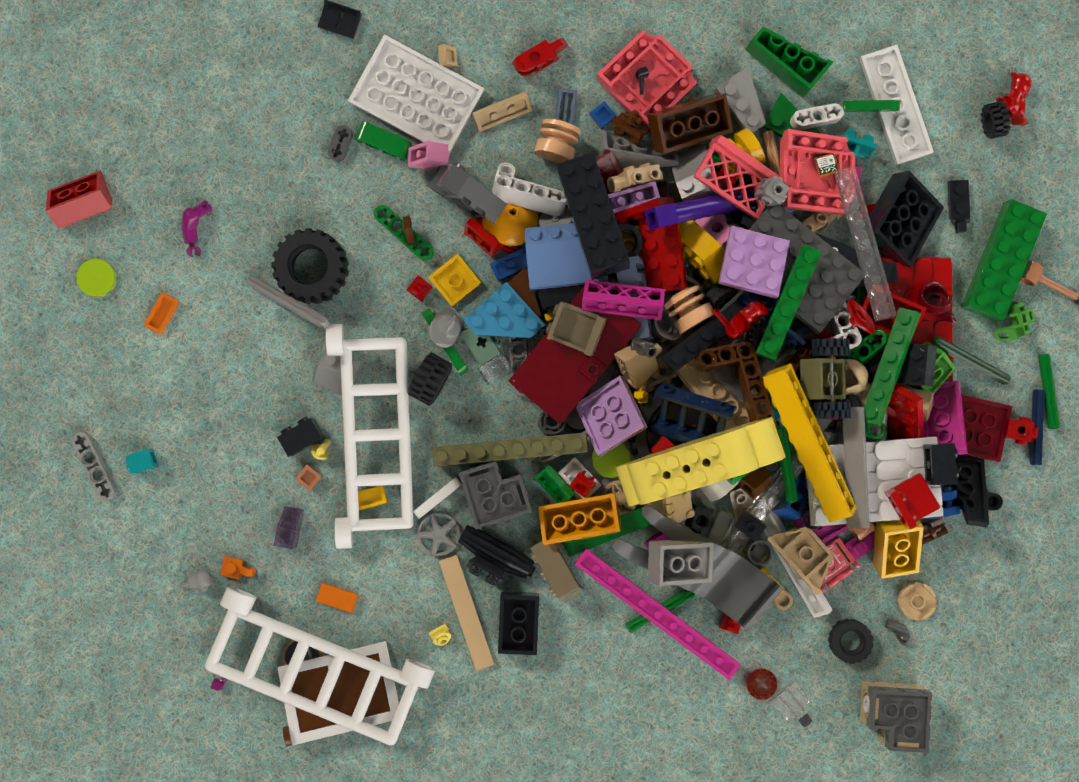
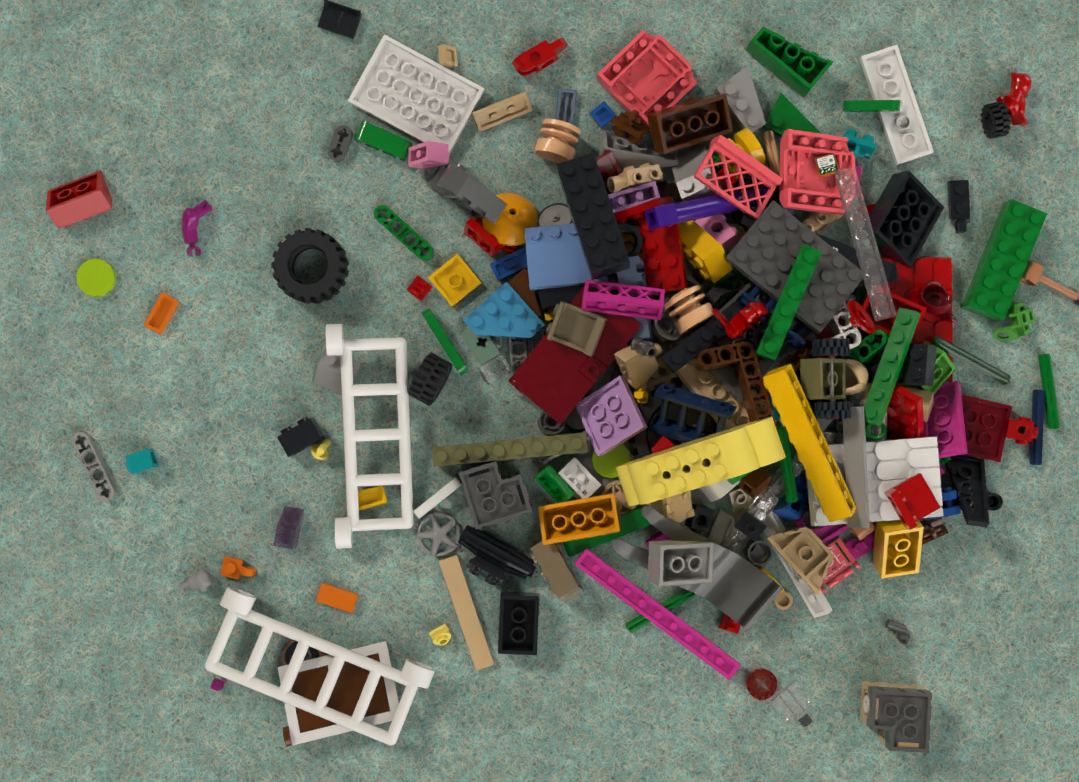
light grey axle [247,275,330,329] -> none
nougat plate [295,464,323,491] -> none
reddish brown tile [403,216,415,244] -> none
light grey piece [429,308,463,348] -> none
white beam [492,162,567,216] -> none
red tile [569,470,595,497] -> none
black hand [635,66,649,95] -> none
lavender plate [718,226,790,299] -> none
light grey brick [754,176,789,207] -> none
white beam [790,103,844,130] -> none
black tyre [828,619,874,664] -> none
tan tile [897,582,937,620] -> none
black brick [923,443,959,485] -> none

